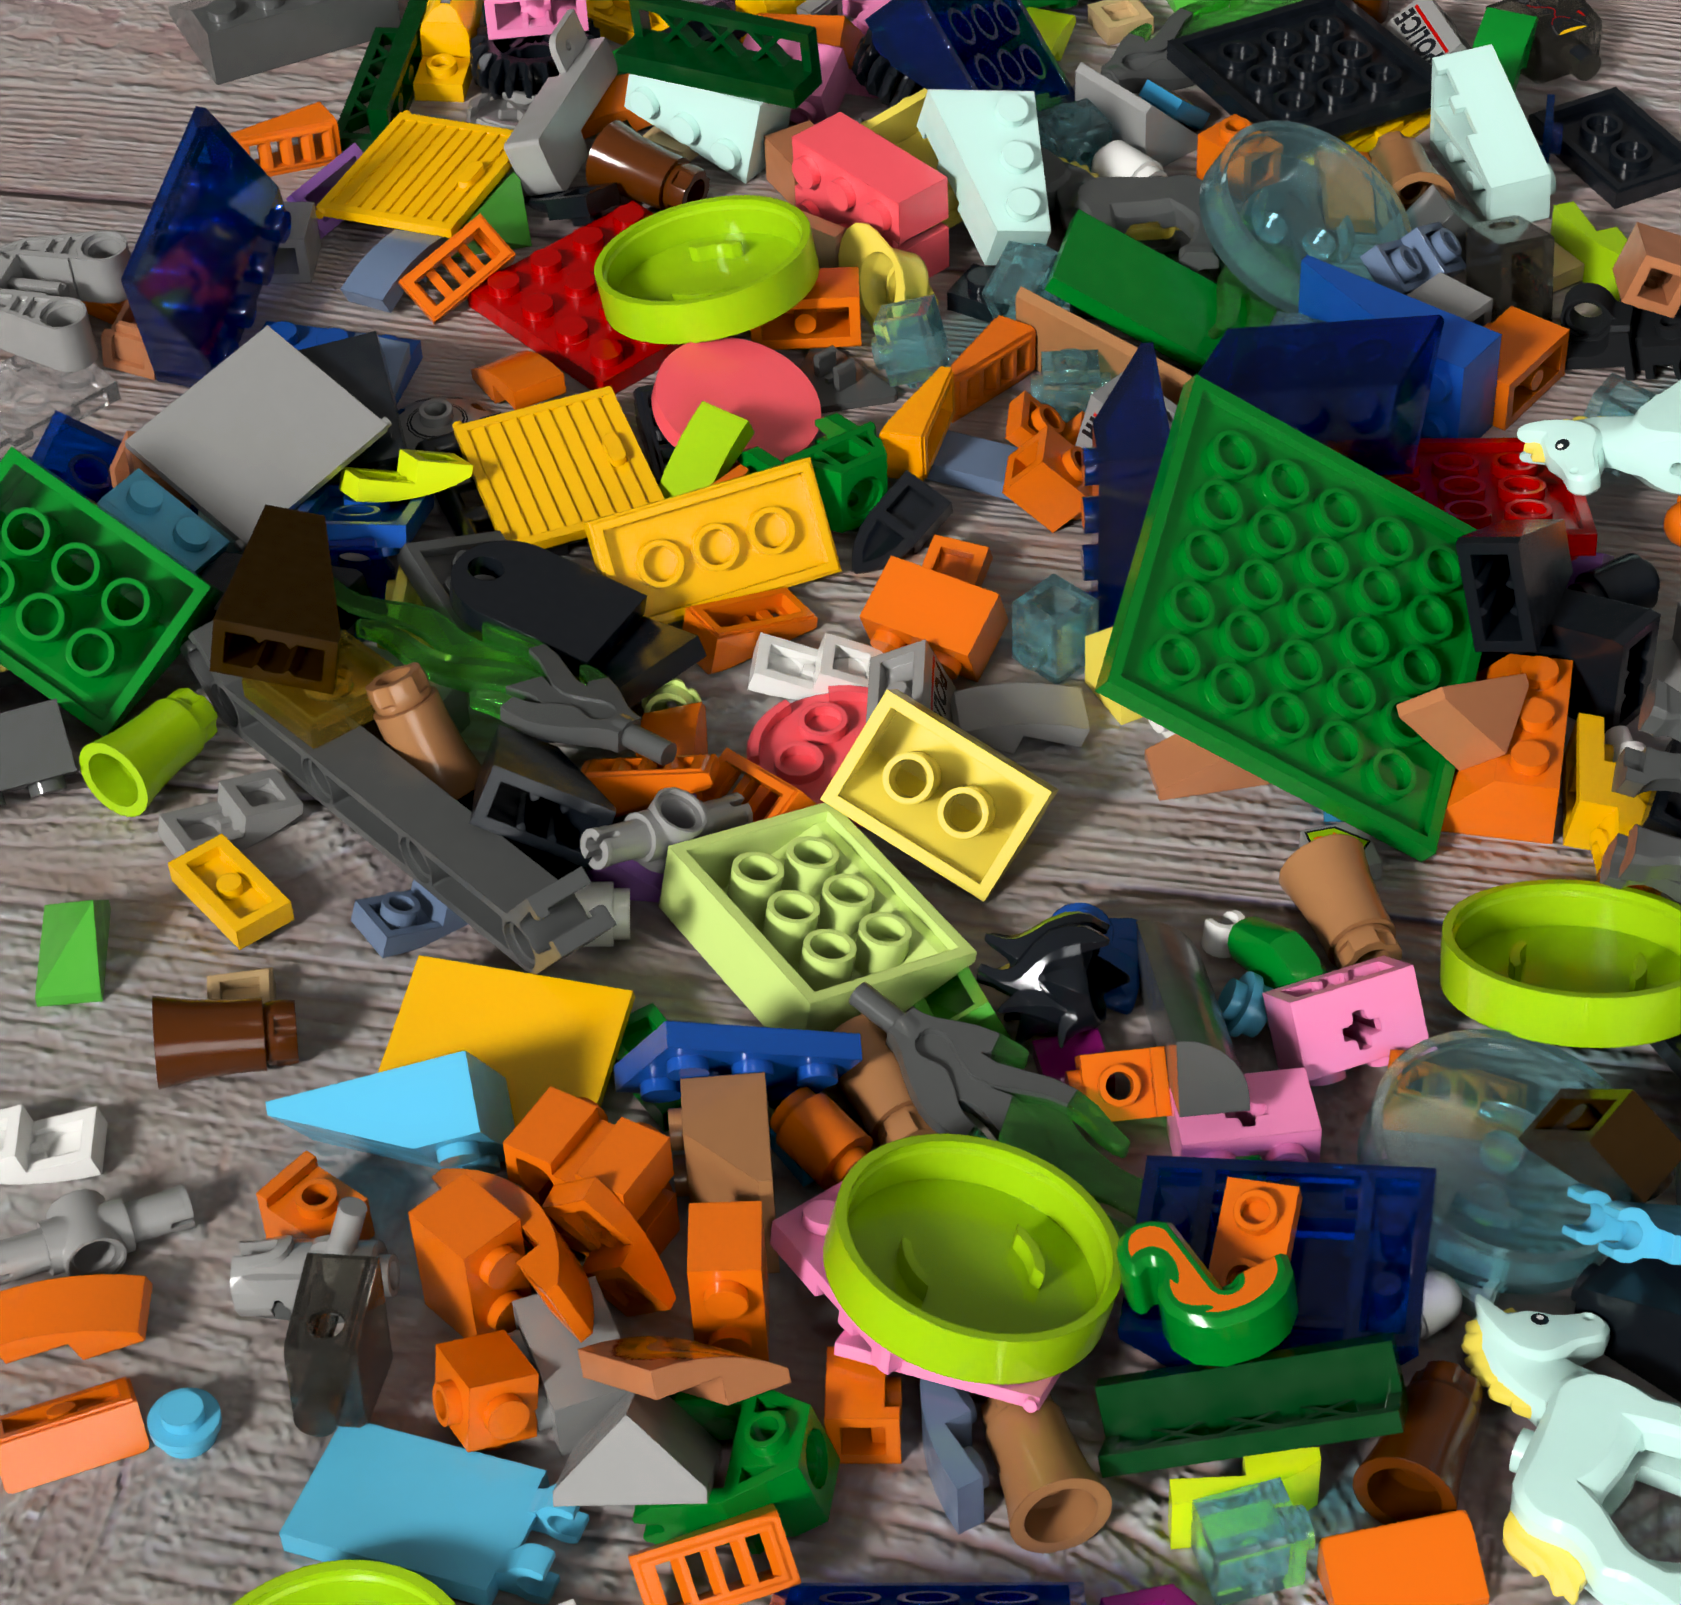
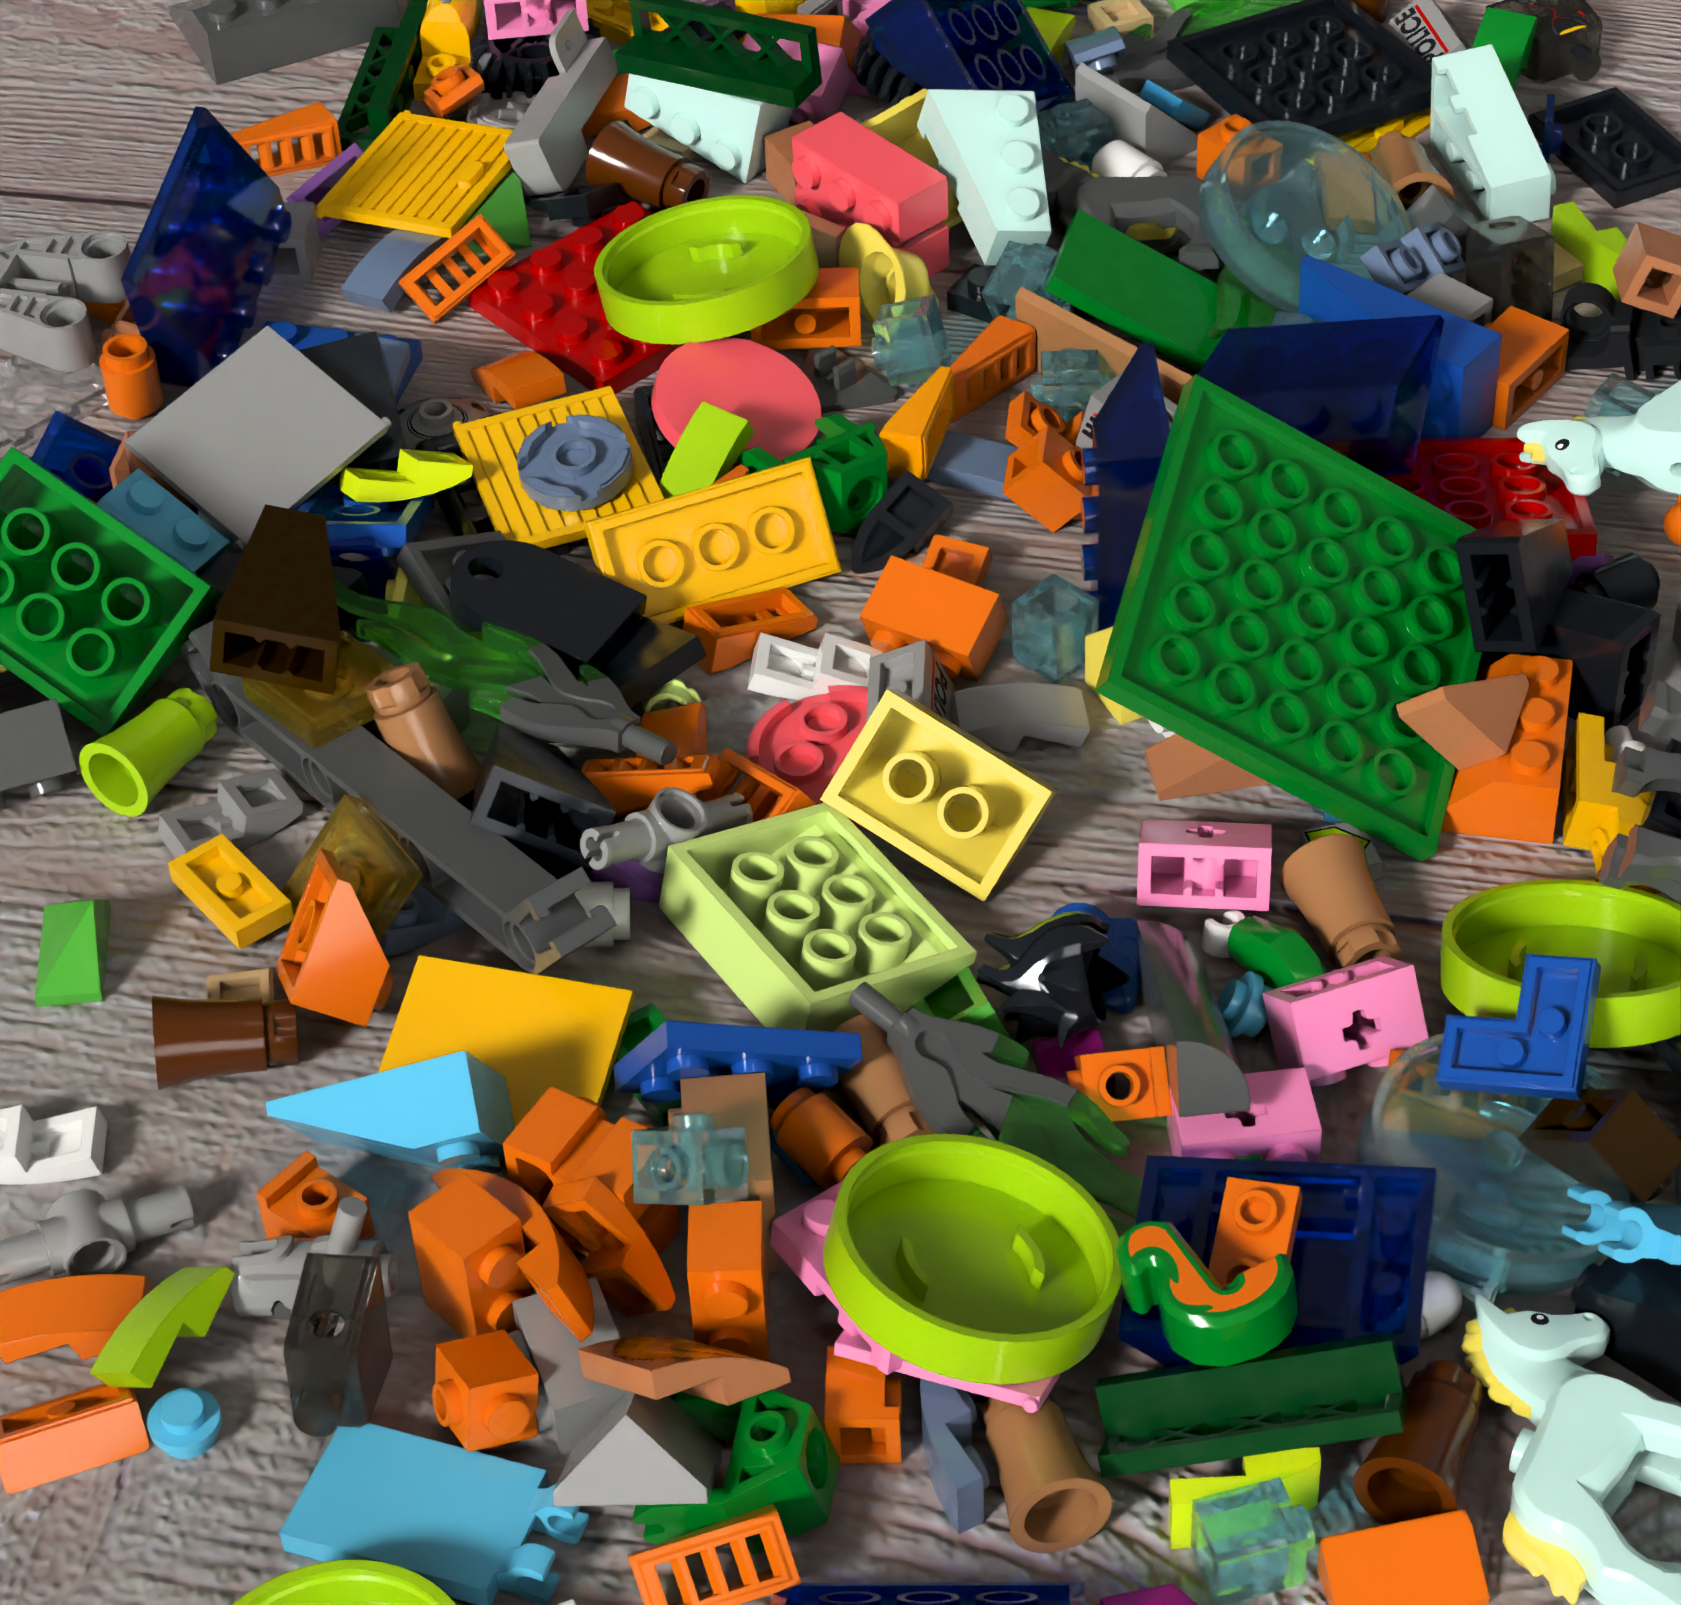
none -> lime slope [90,1266,235,1388]
none -> orange brick [99,333,164,420]
none -> orange slope [275,848,393,1027]
none -> clear yellow tile [281,794,424,942]
none -> orange slope [421,64,485,119]
none -> sand blue tile [517,414,634,512]
none -> clear light blue brick [631,1112,749,1205]
none -> sand blue slope [1063,26,1125,74]
none -> bright pink brick [1137,819,1272,911]
none -> blue tile [1436,954,1601,1101]

